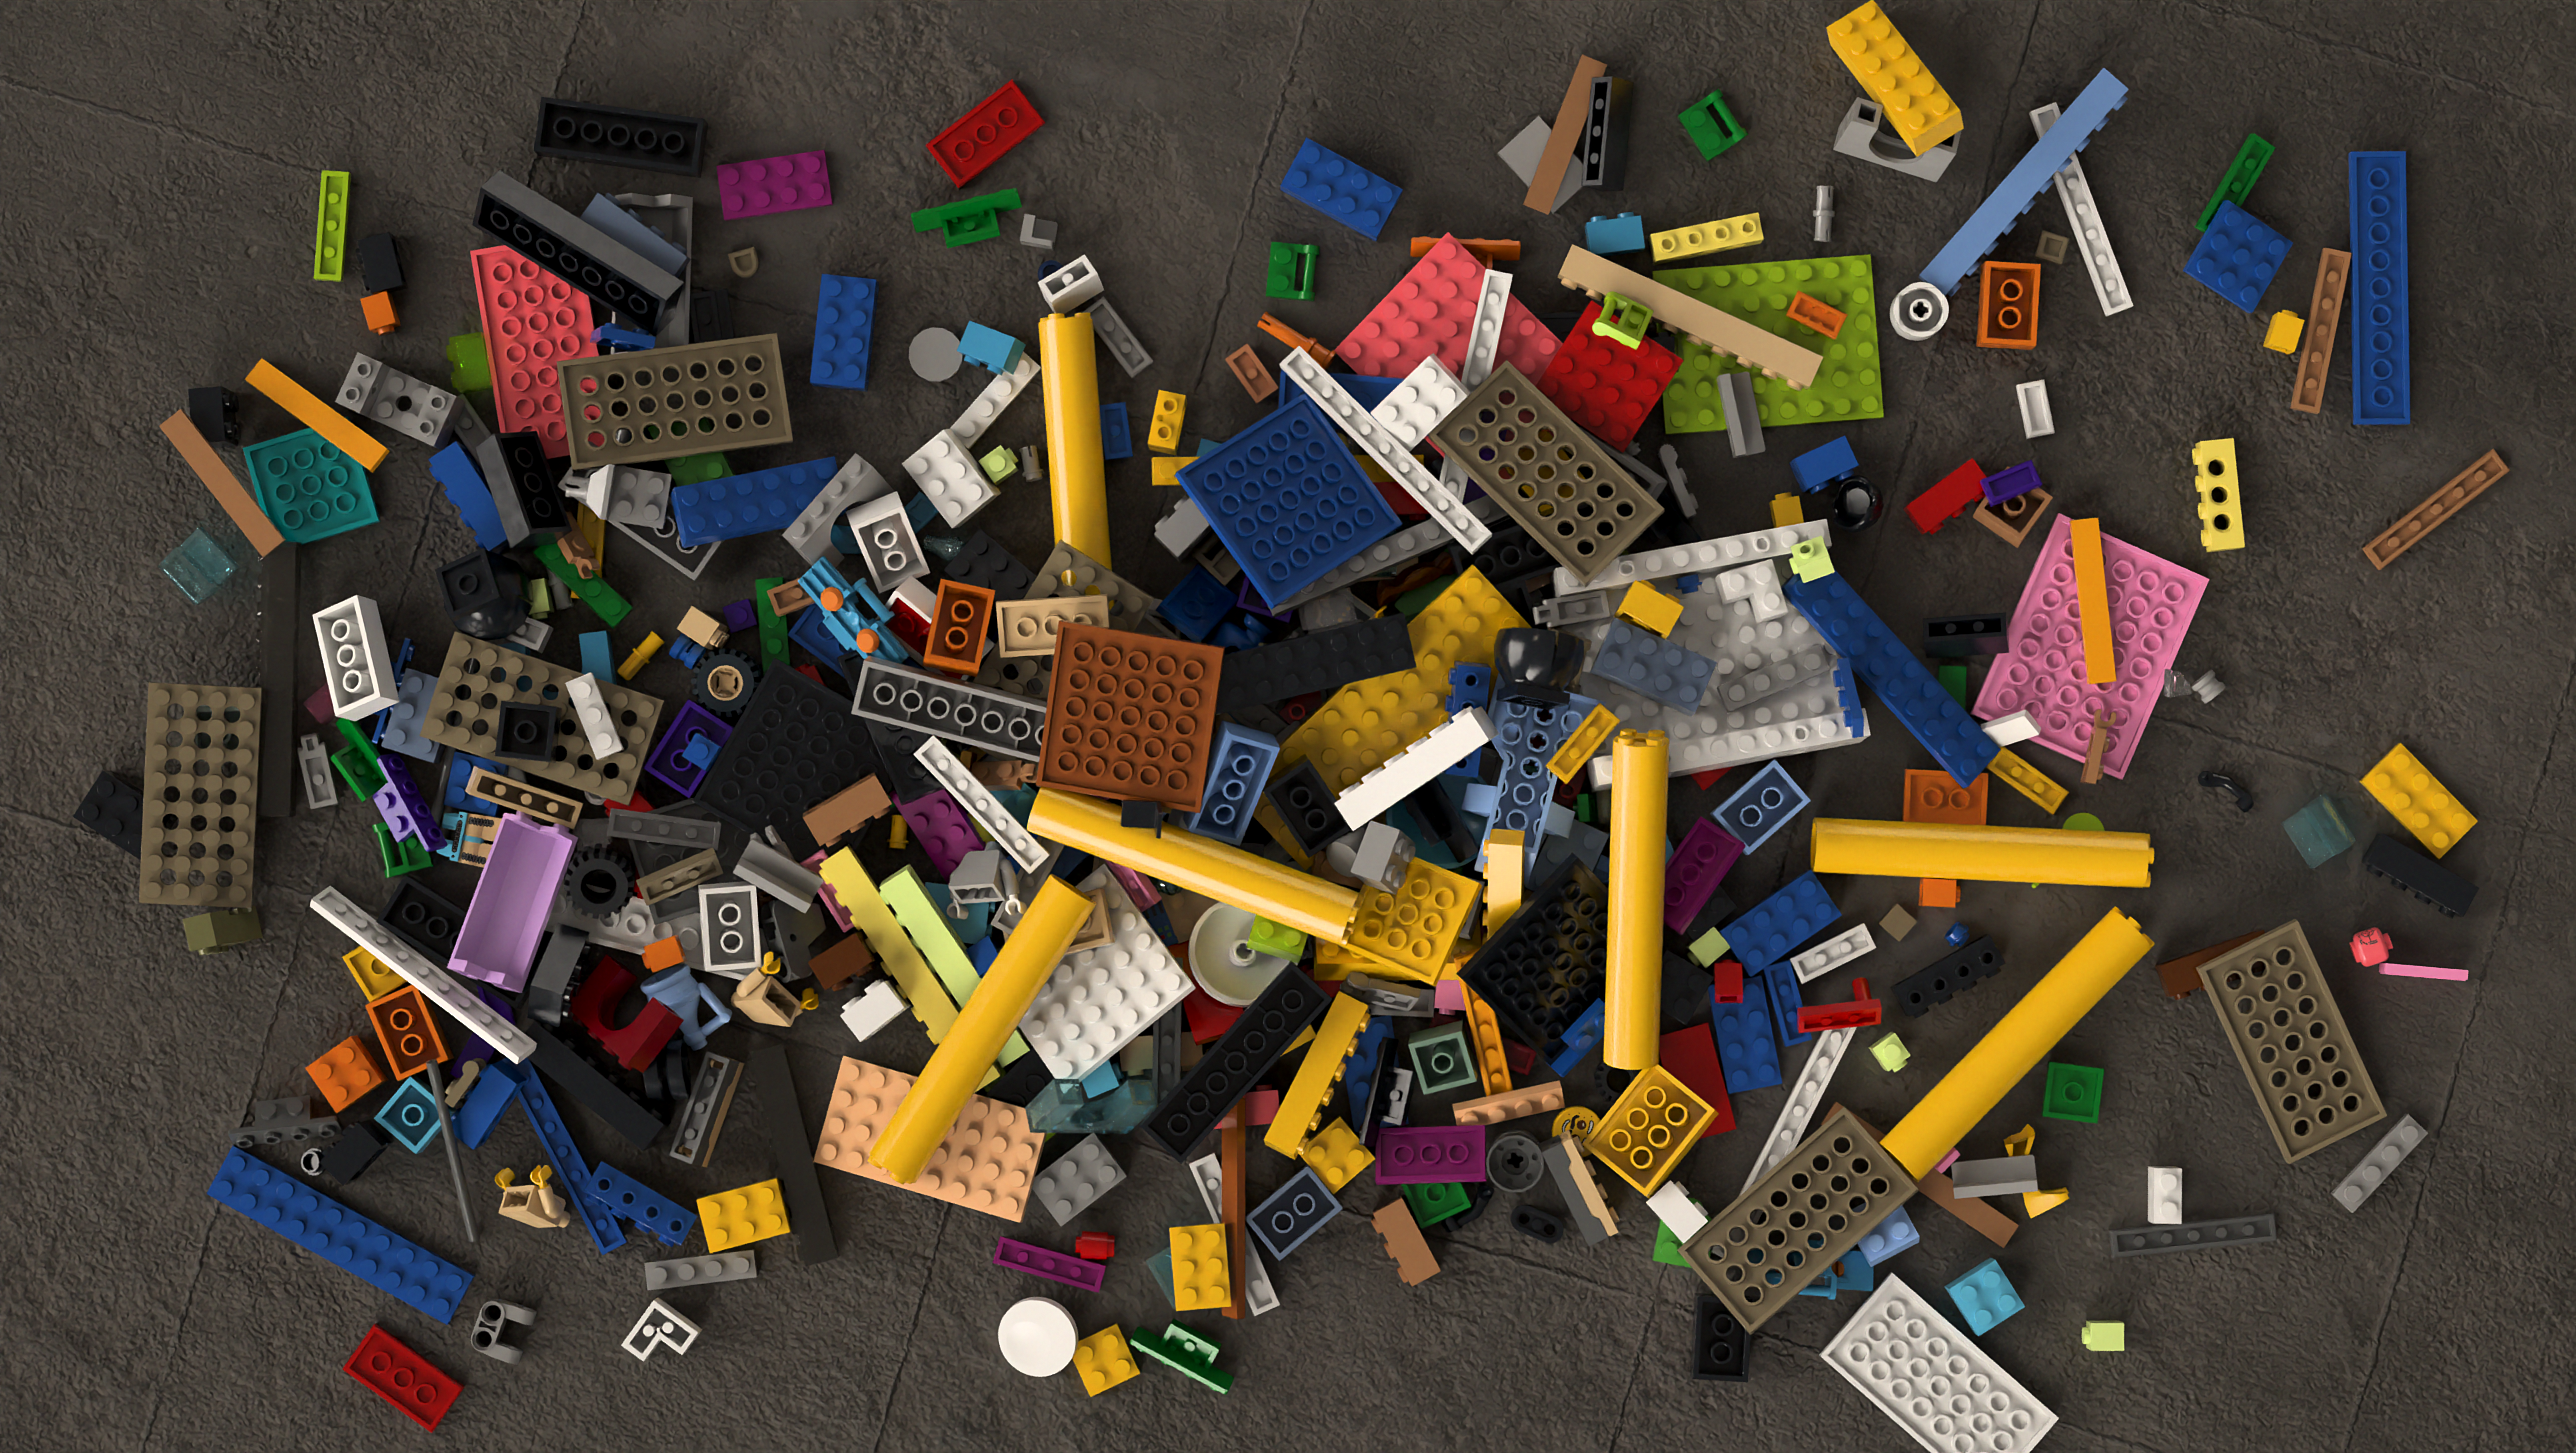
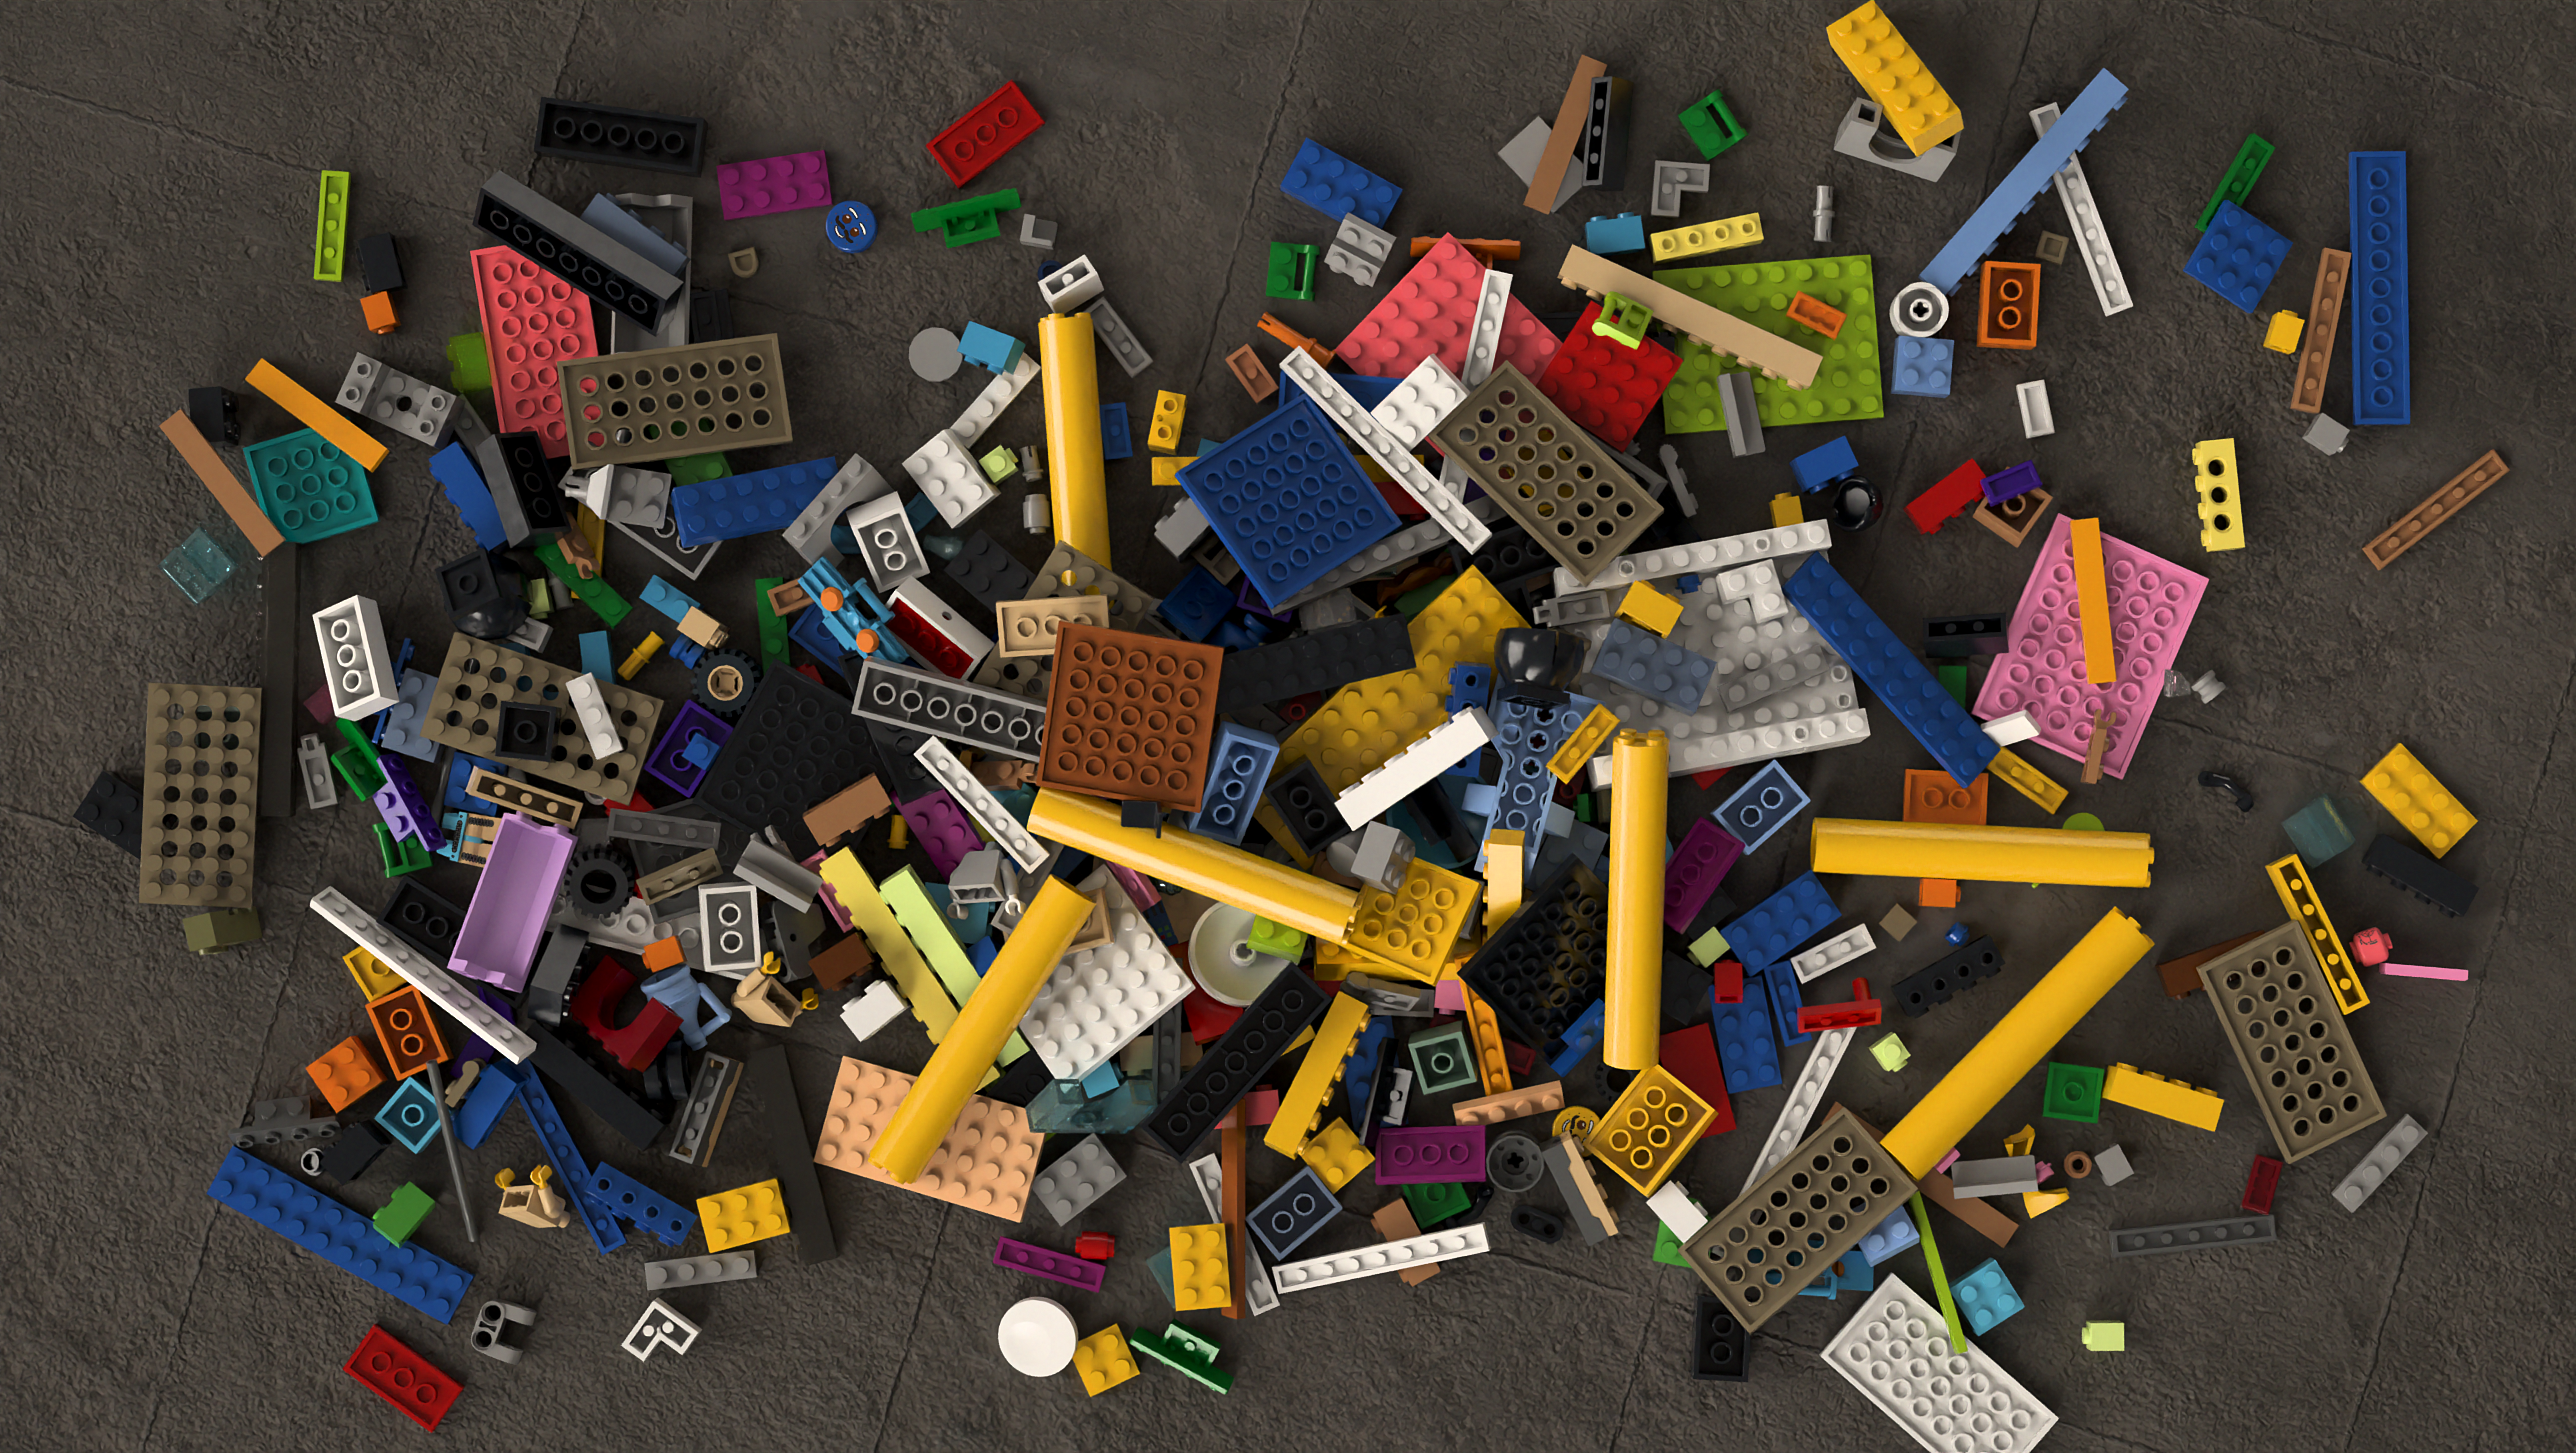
blue plate [590,323,656,352] -> none
dark purple plate [722,599,758,634] -> none
blue brick [810,274,879,392] -> none
orange brick [922,579,995,677] -> none
yellowish green brick [1789,535,1835,583] -> none
blue plate [1833,658,1864,738] -> none
white brick [2148,1166,2182,1224] -> none
none -> bright green brick [373,1181,436,1249]
none -> dark azure brick [639,575,704,624]
none -> blue head [826,201,878,253]
none -> light grey brick [1023,494,1051,535]
none -> white plate [1272,1222,1491,1294]
none -> light grey plate [1324,212,1397,287]
none -> light grey plate [1651,160,1710,218]
none -> medium blue brick [1891,335,1954,398]
none -> lime tile [1908,1191,1968,1354]
none -> bright pink plate [2035,1161,2054,1185]
none -> medium nougat plate [2064,1151,2092,1178]
none -> light grey panel [2094,1143,2134,1186]
none -> yellow brick [2101,1062,2224,1132]
none -> dark red plate [2240,1154,2283,1215]
none -> yellow brick [2265,854,2370,1015]
none -> light grey brick [2302,413,2350,456]

